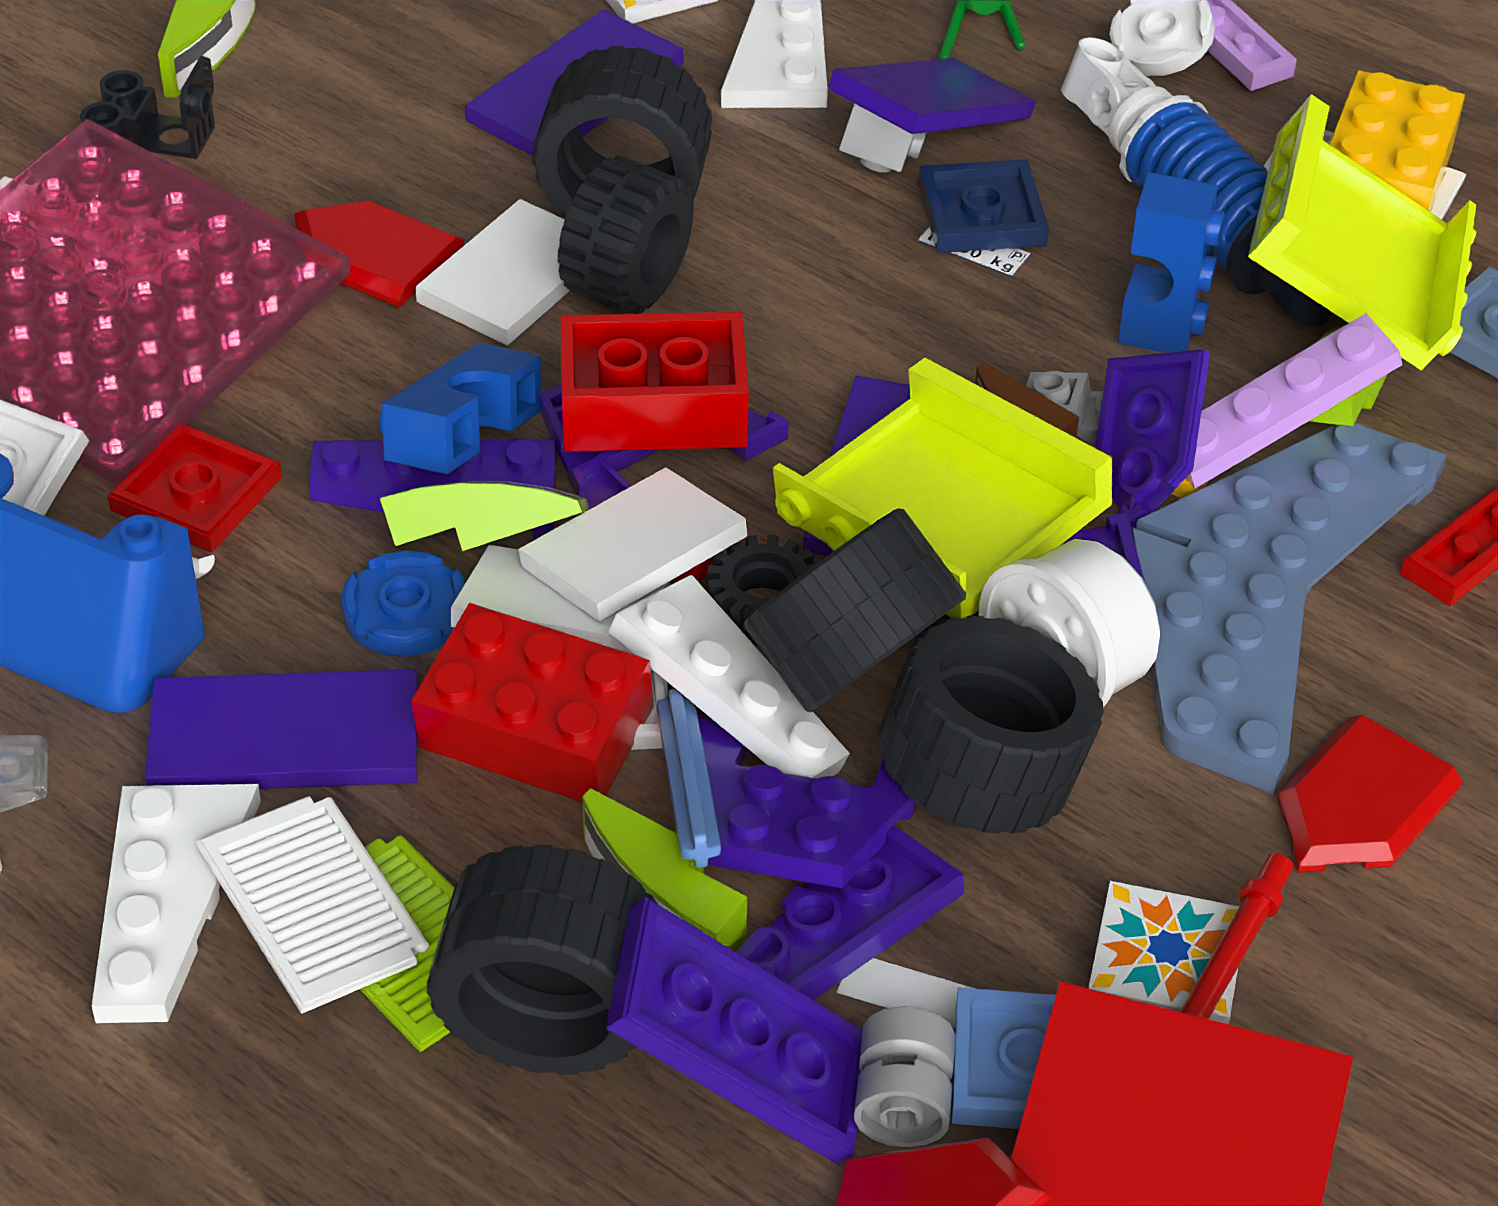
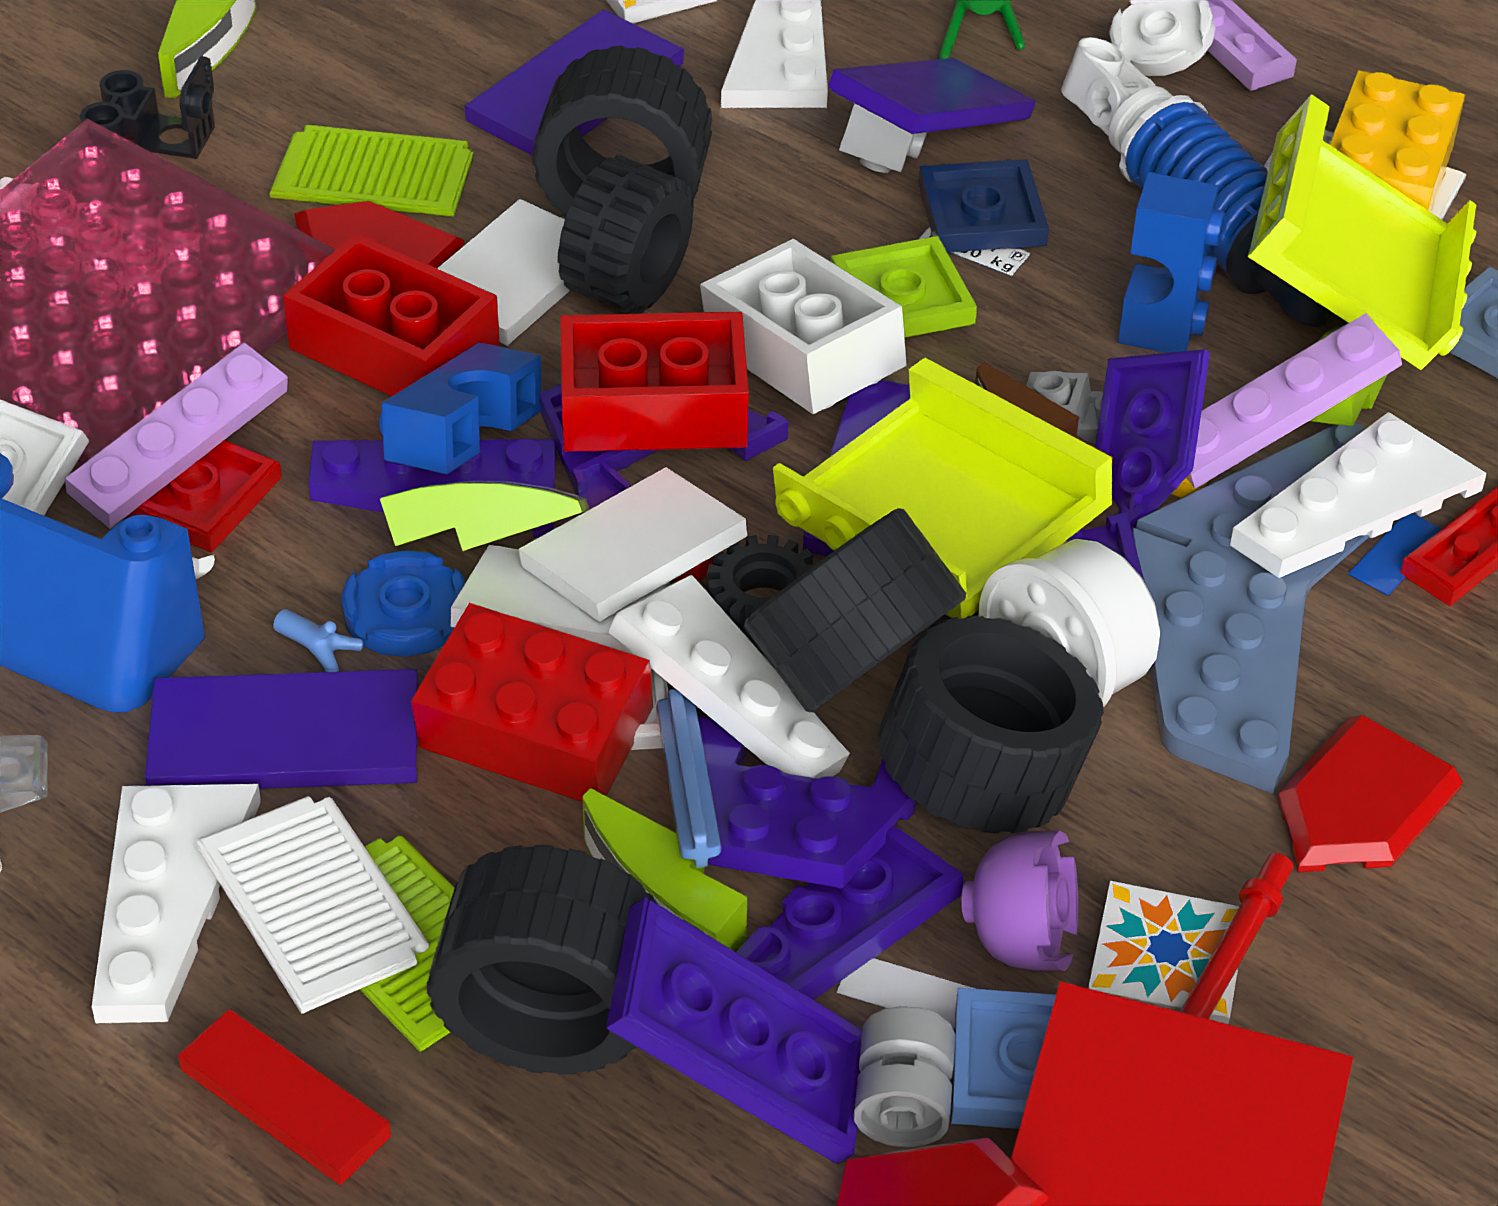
none -> lavender plate [65,342,288,529]
none -> red tile [178,1009,391,1186]
none -> lime window [270,125,474,217]
none -> medium blue bar [273,609,364,672]
none -> red brick [283,233,500,396]
none -> white brick [700,239,907,414]
none -> lime plate [831,236,977,338]
none -> medium lavender cylinder [962,830,1079,972]
none -> white wing [1230,412,1487,578]
none -> blue sticker [1348,513,1442,596]

